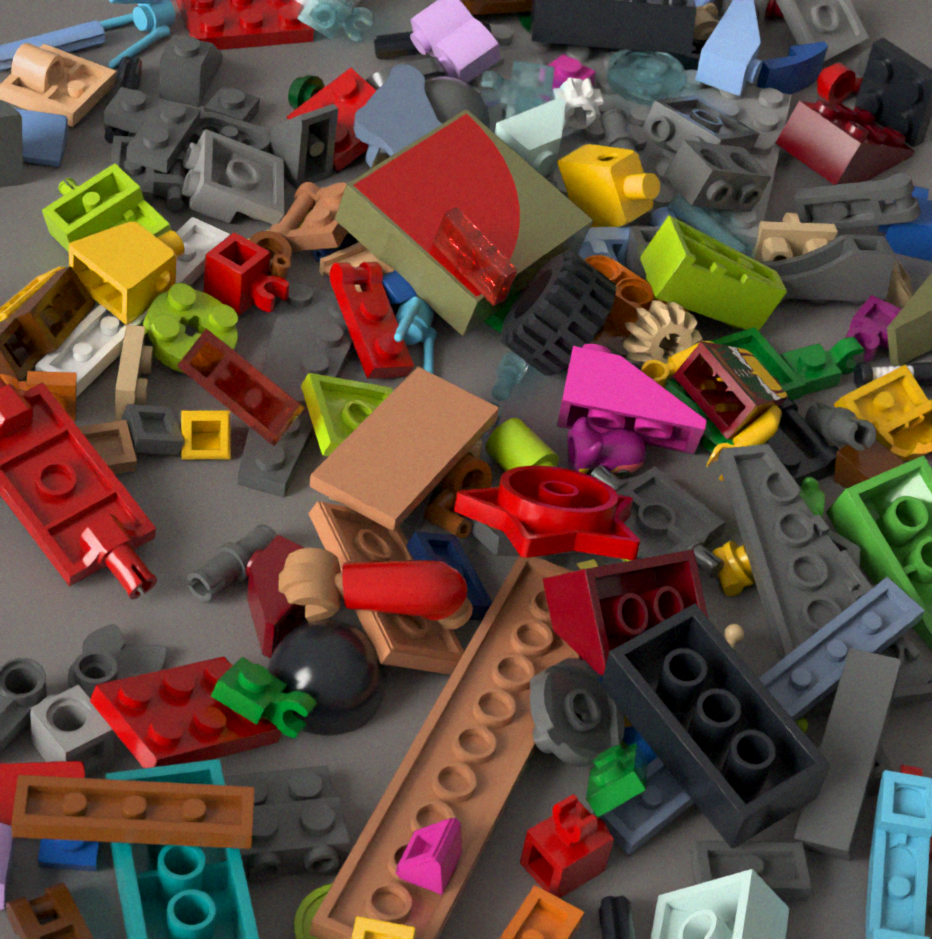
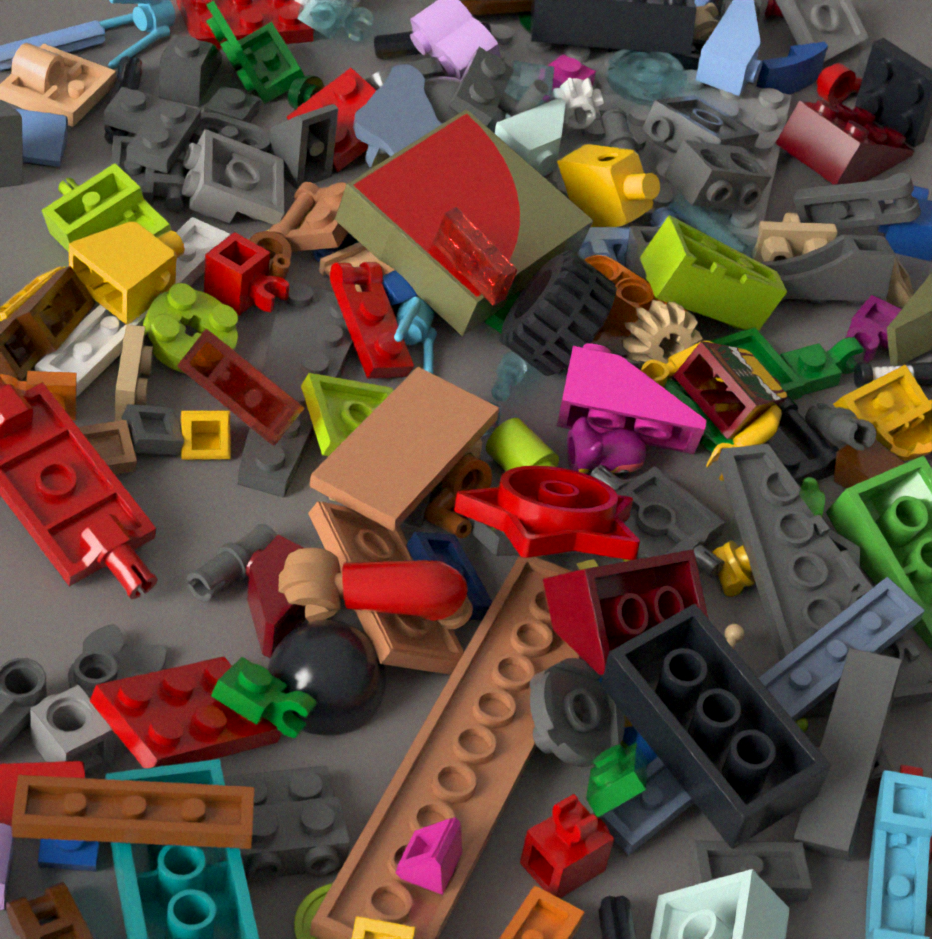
none -> green bracket [206,0,305,104]
none -> dark grey plate [449,46,549,126]

